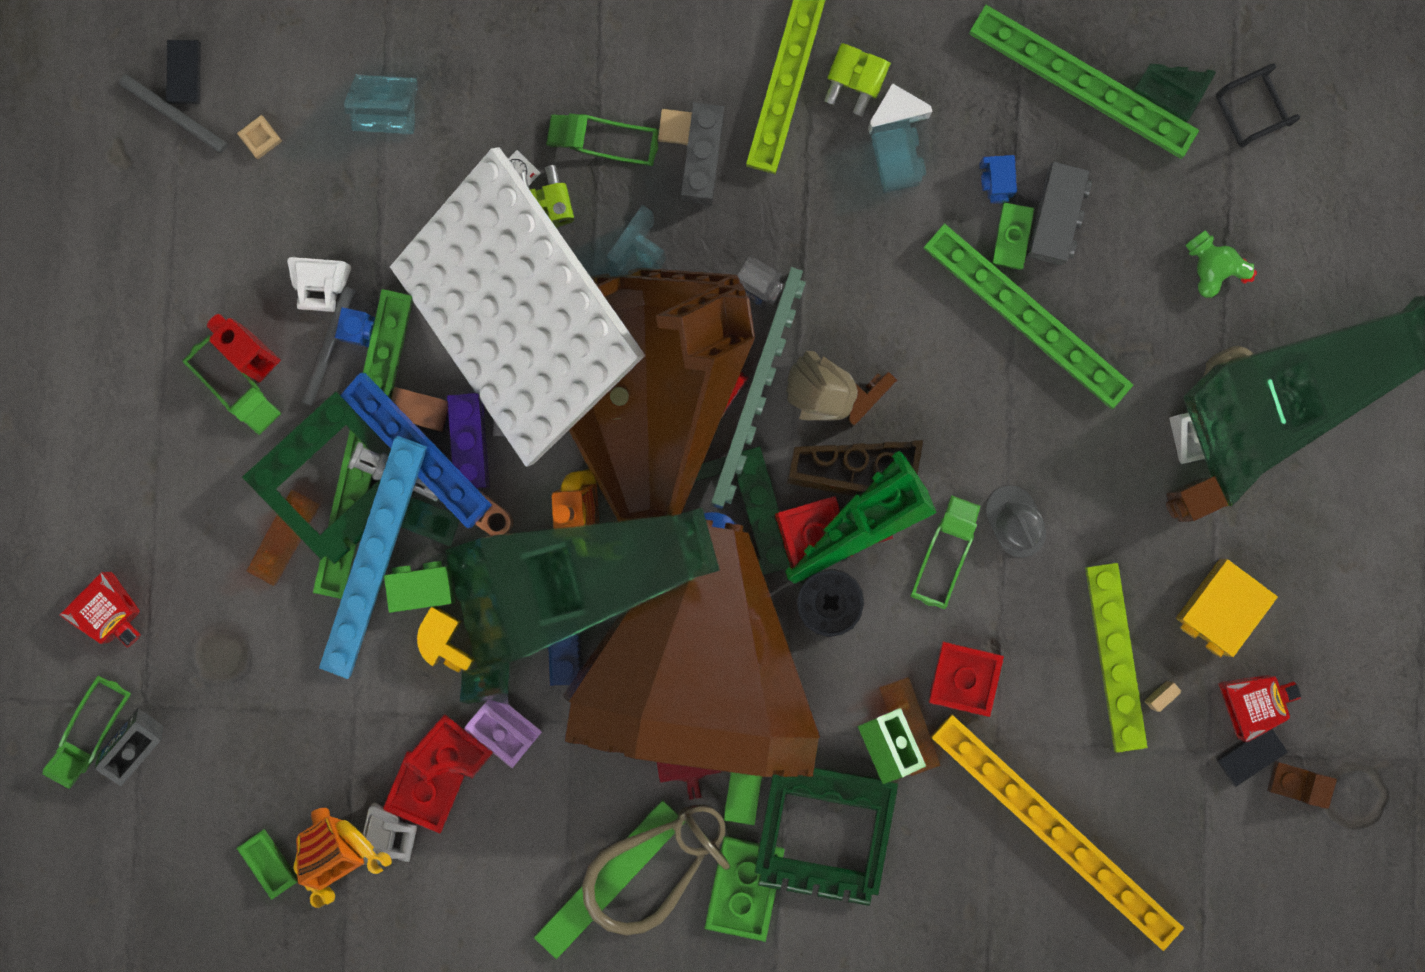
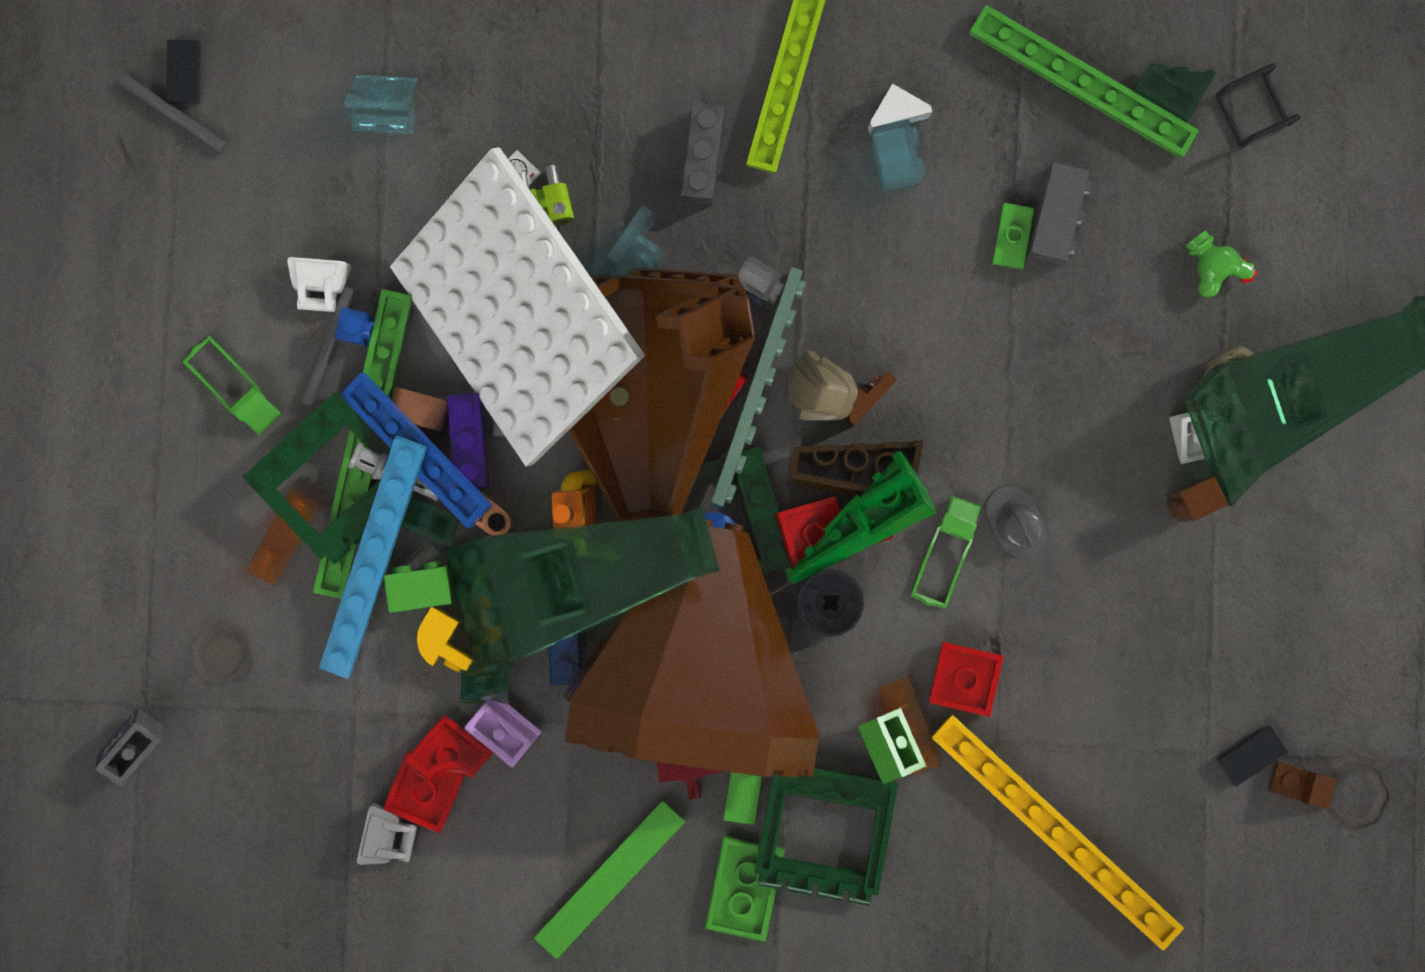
bright green piece [42,675,131,789] -> none
red torso [60,572,141,648] -> none
red torso [207,314,281,383] -> none
bright green tile [236,829,298,900] -> none
tan tile [237,115,282,159] -> none
torso [293,808,392,908] -> none
bright green piece [546,113,659,166] -> none
dark tan animal [582,804,730,936] -> none
tan tile [658,109,692,145] -> none
lime piece [824,43,891,117] -> none
bright green plate [923,223,1133,409] -> none
blue brick [979,155,1017,204] -> none
lime plate [1085,563,1148,753] -> none
tan tile [1144,681,1181,712] -> none
yellow brick [1176,559,1278,658] -> none
red torso [1218,675,1301,742] -> none

